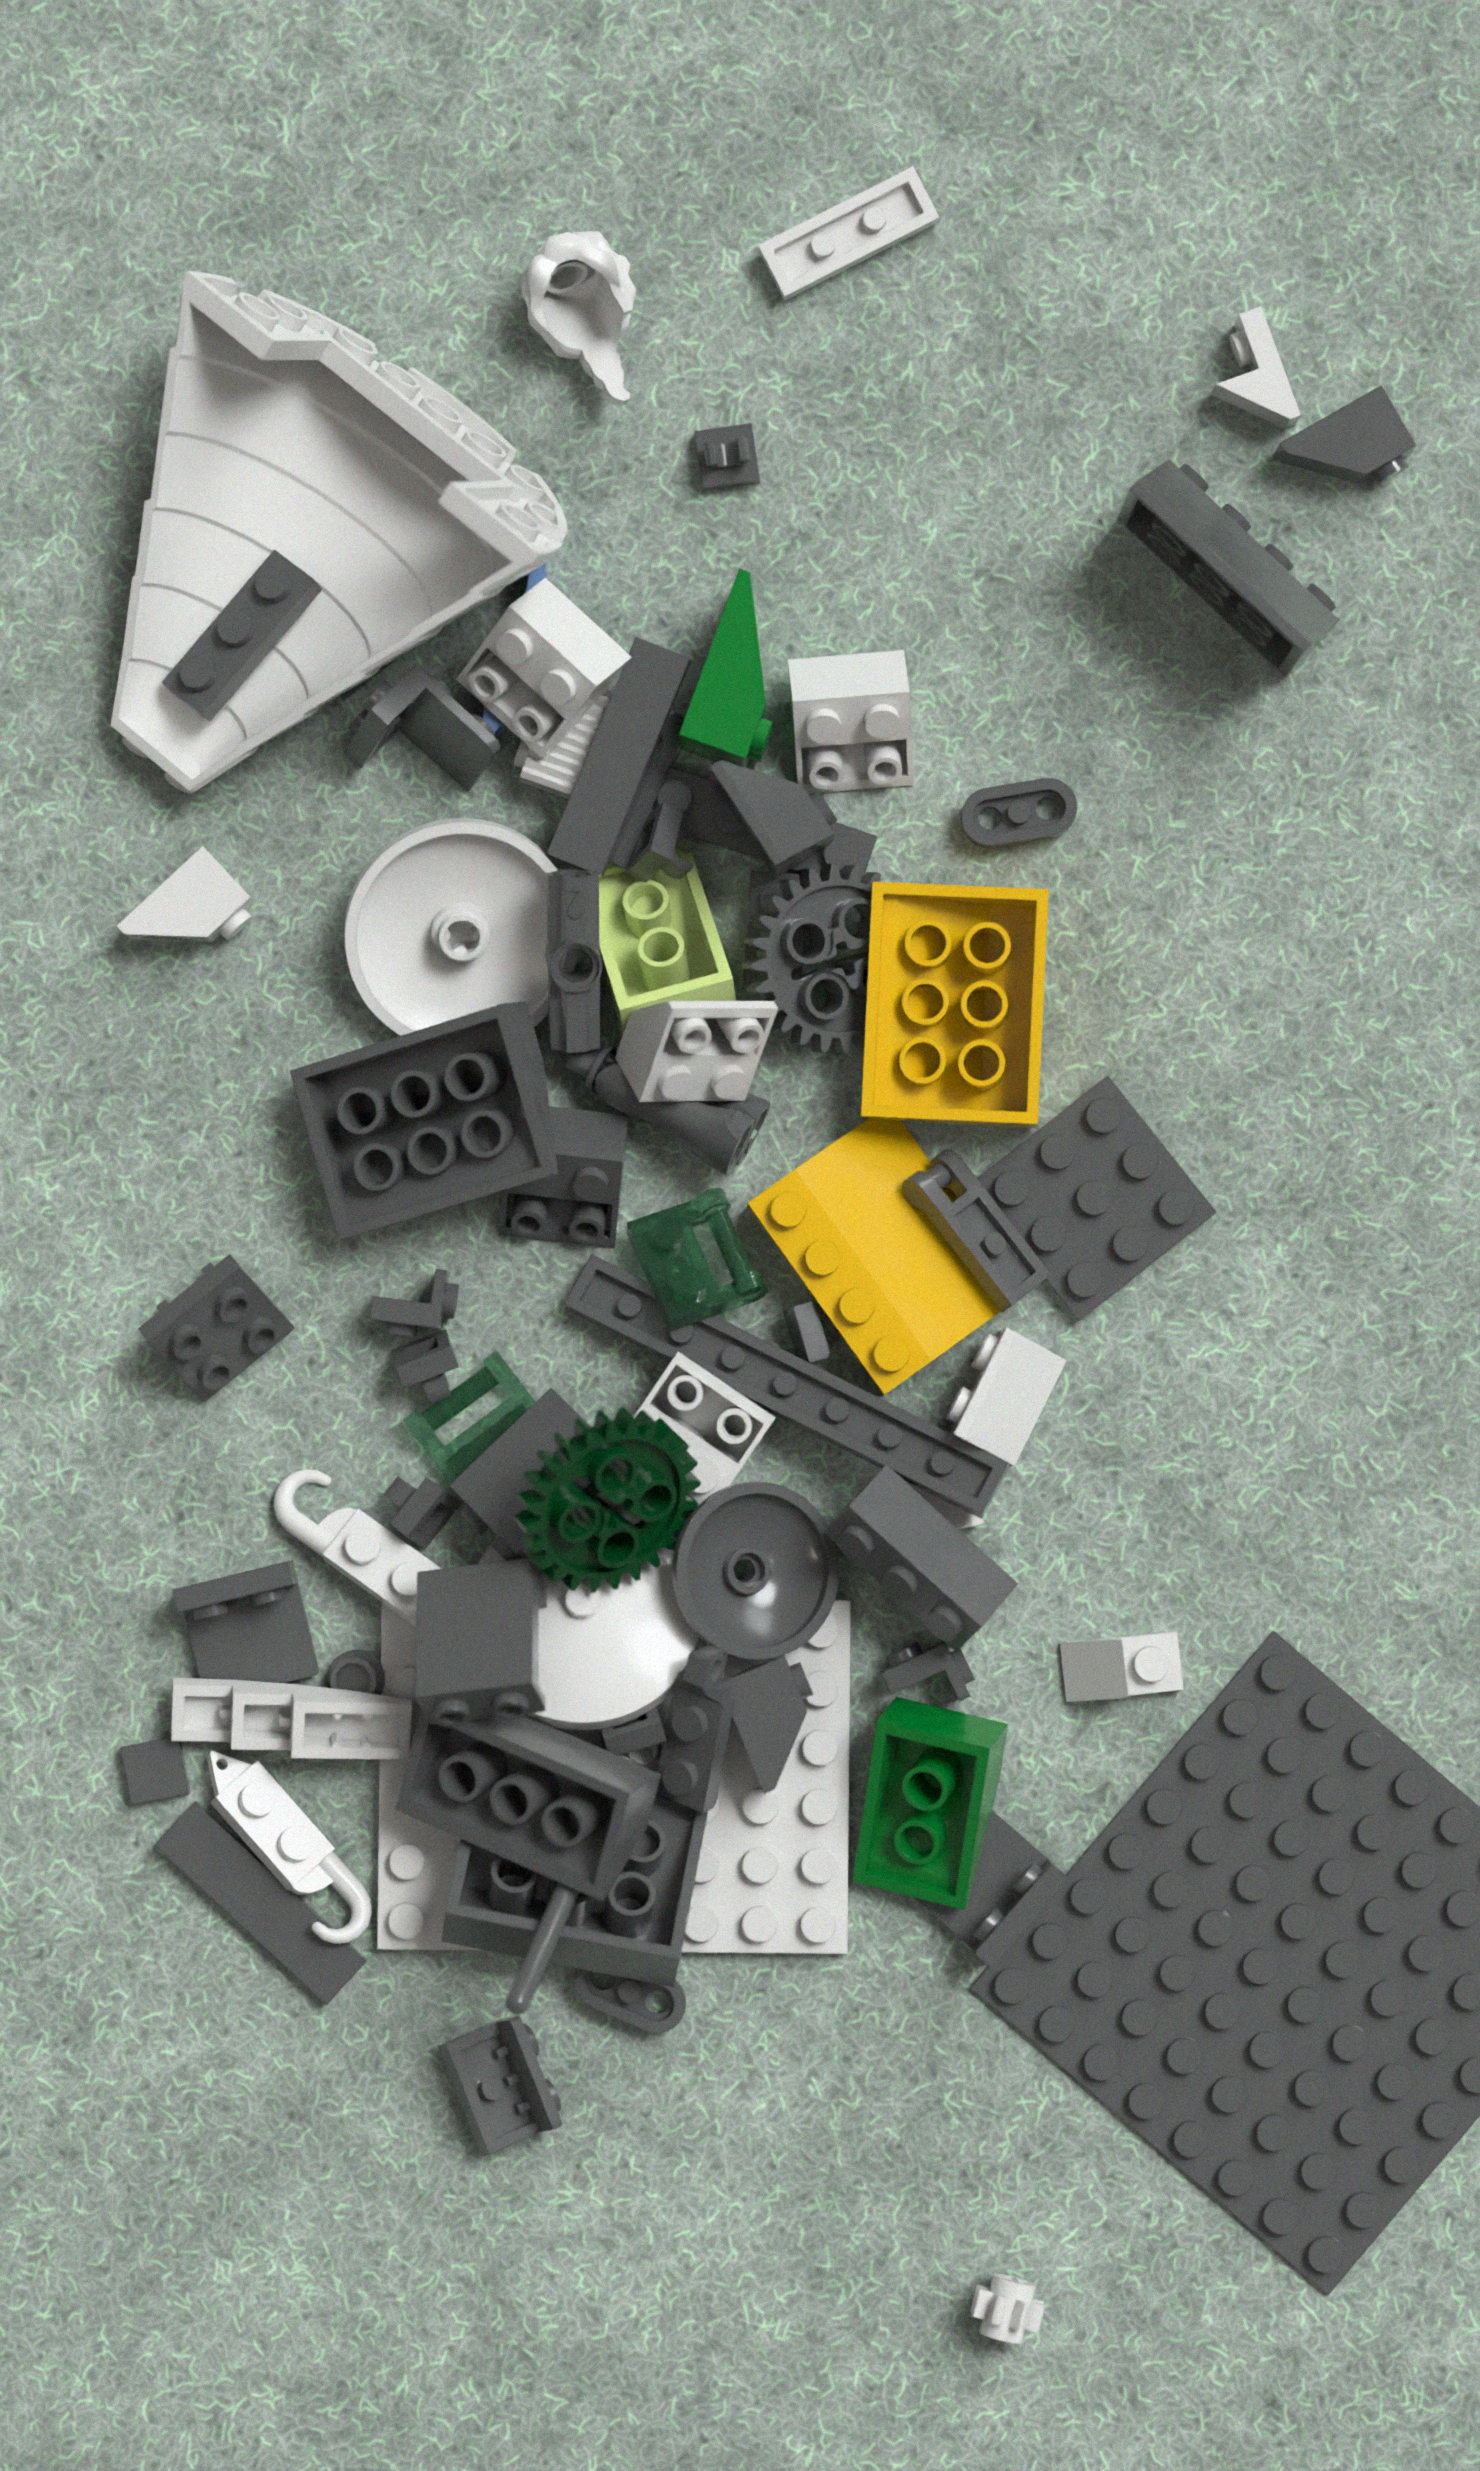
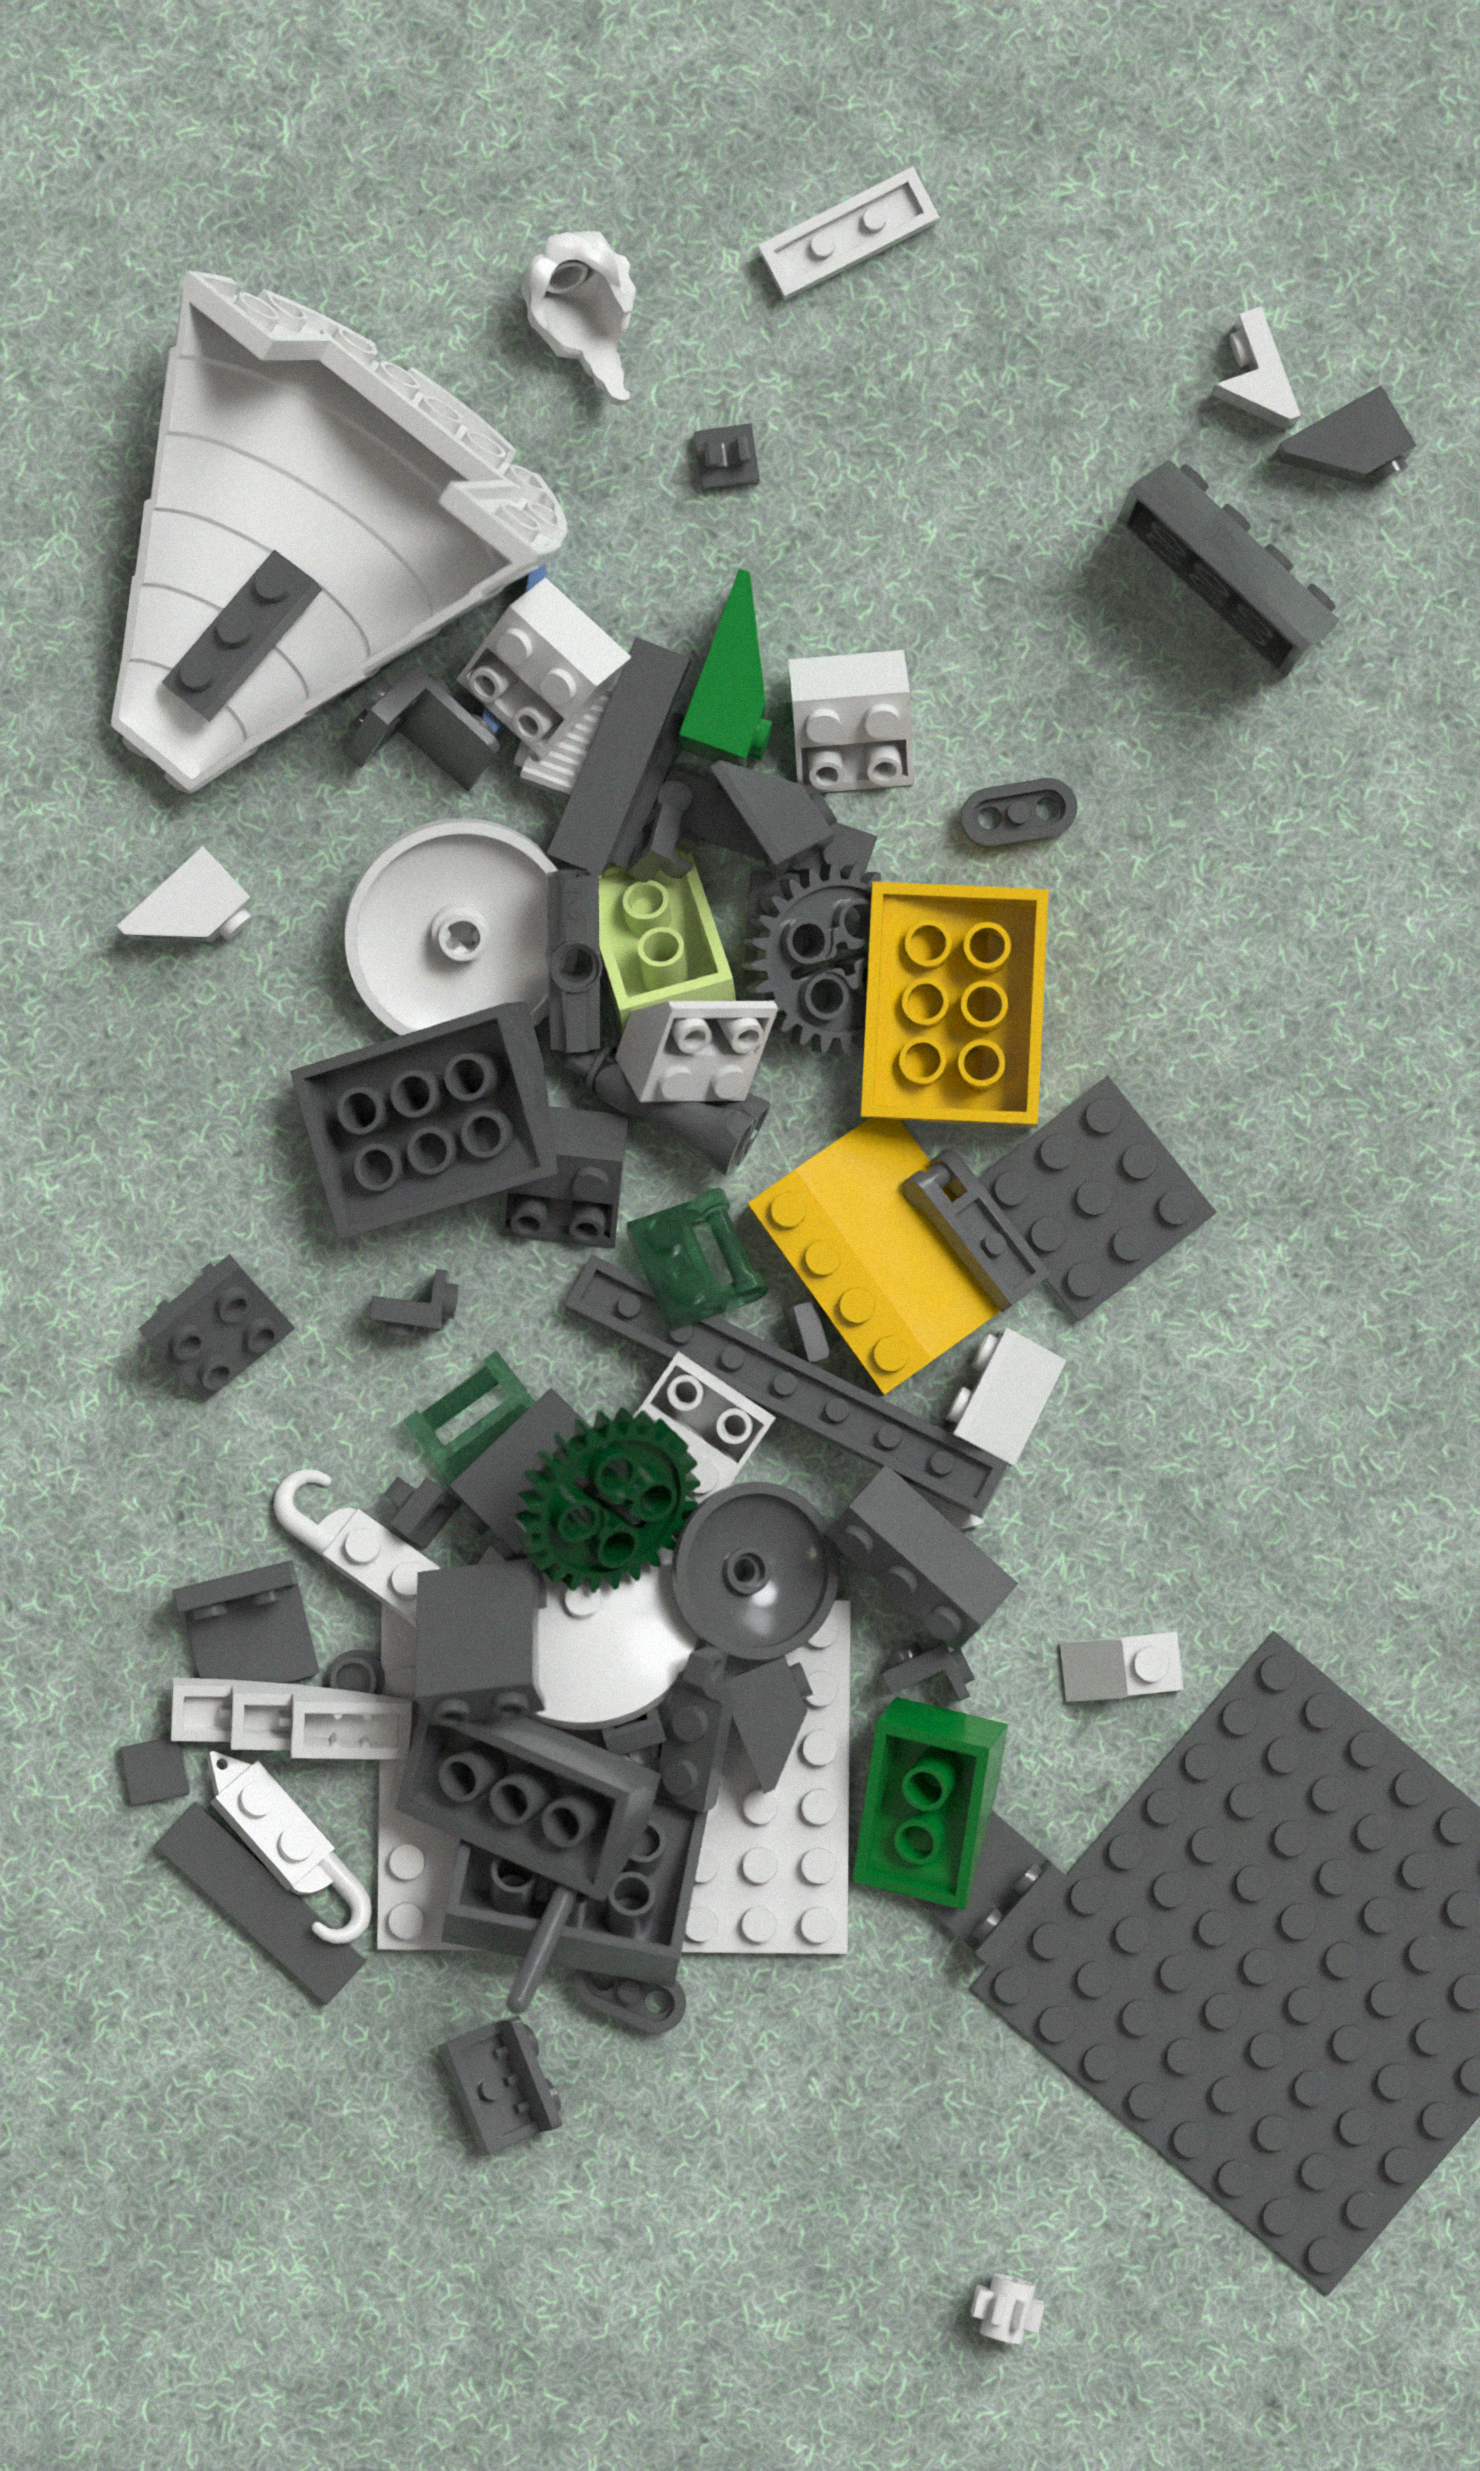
dark grey tile [392,1329,459,1404] -> none

